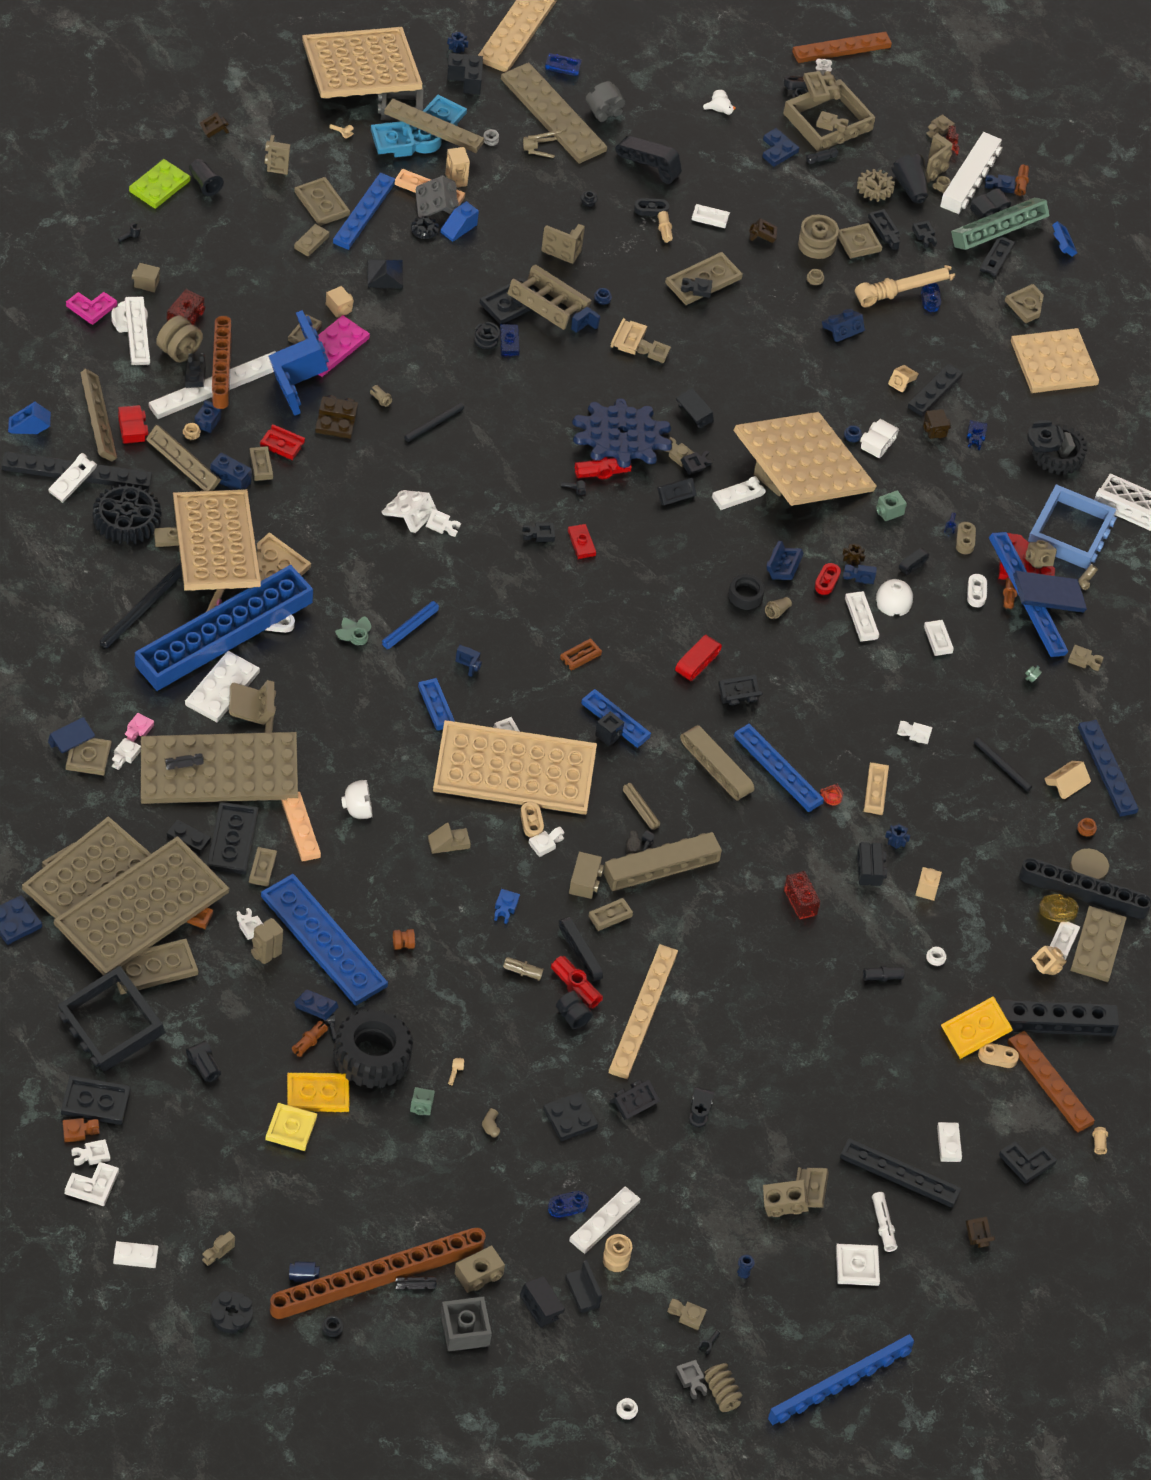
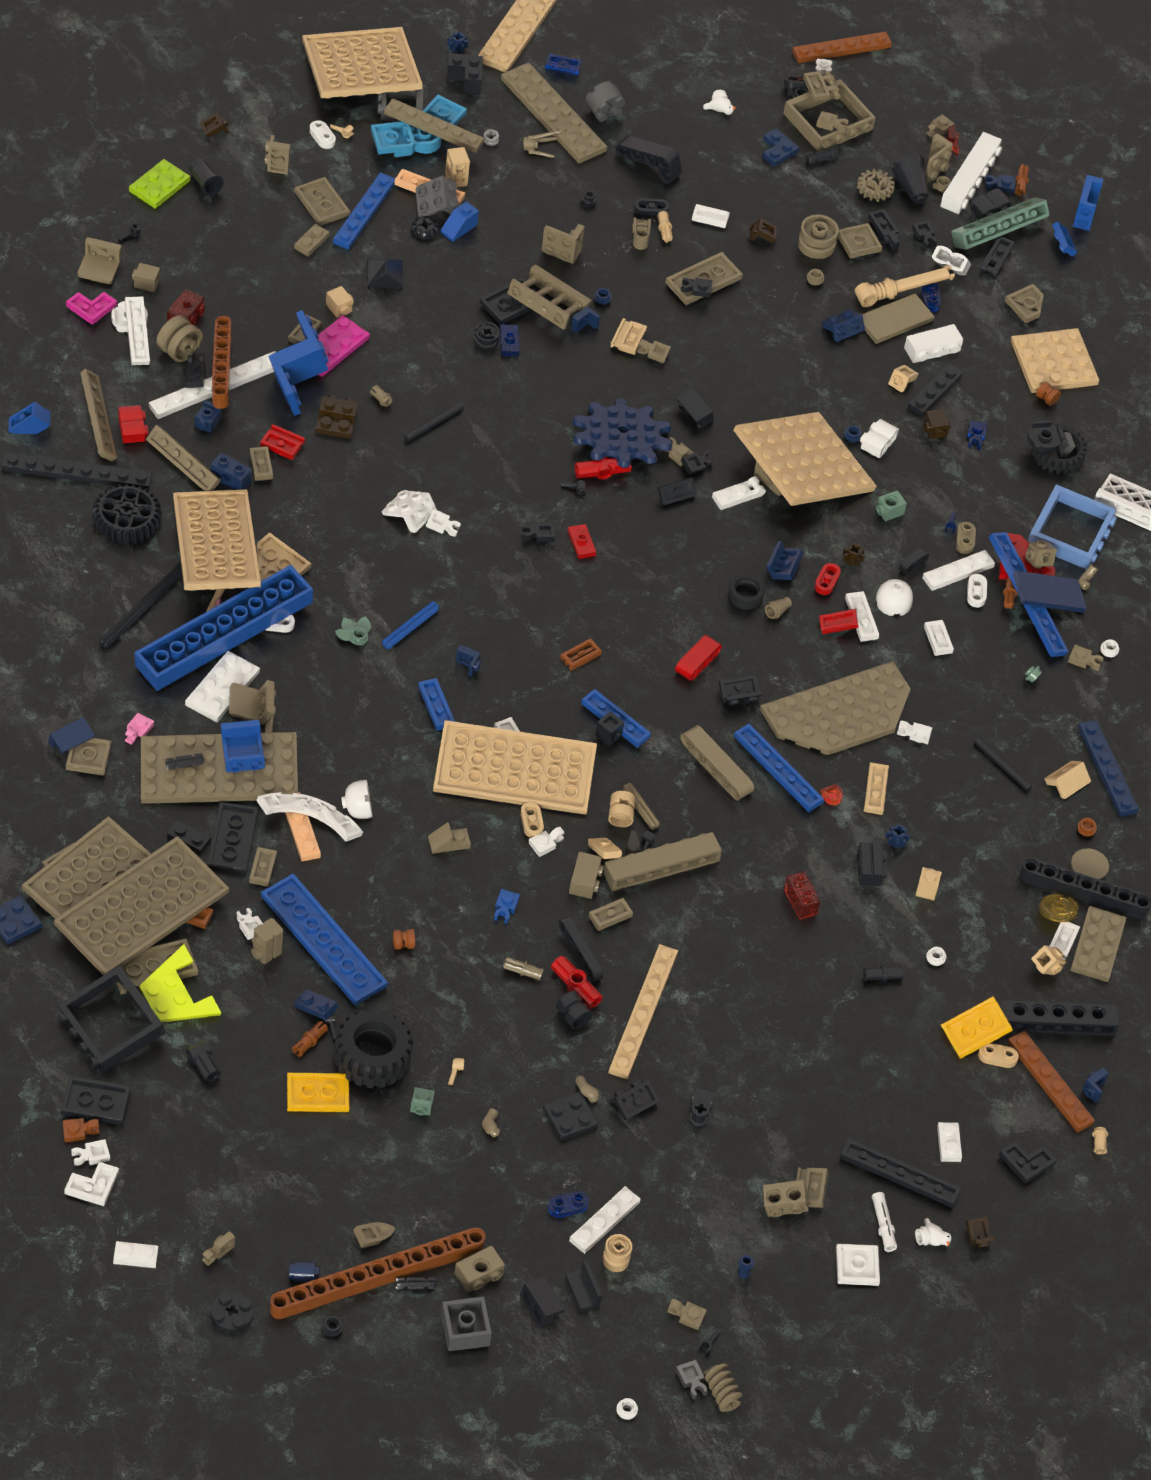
white plate [48,453,97,503] -> none
white plate [112,738,141,770] -> none
dark tan plate [154,527,179,547] -> none
tan plate [183,423,201,440] -> none
light yellow plate [266,1103,317,1151] -> none
blue plate [768,1334,914,1425] -> none
dark blue plate [843,565,877,584] -> none
none -> dark tan bracket [78,237,122,284]
none -> neon yellow wing [139,944,221,1022]
none -> blue panel [221,720,265,772]
none -> white tile [256,792,363,842]
none -> white plate [310,121,336,149]
none -> dark tan plate [353,1222,395,1248]
none -> dark tan arm [575,1076,600,1103]
none -> tan plate [588,838,622,859]
none -> tan wheel [609,791,635,827]
none -> dark tan piece [632,217,651,250]
none -> dark tan plate [760,661,911,755]
none -> red plate [819,609,859,634]
none -> dark tan tile [862,294,935,344]
none -> white brick [904,324,963,363]
none -> white animal [915,1218,951,1246]
none -> white plate [922,550,995,591]
none -> white brick [932,246,971,275]
none -> dark orange wheel [1036,382,1061,406]
none -> blue panel [1073,175,1103,231]
none -> dark blue bracket [1082,1067,1109,1103]
none -> white plate [1100,639,1119,657]

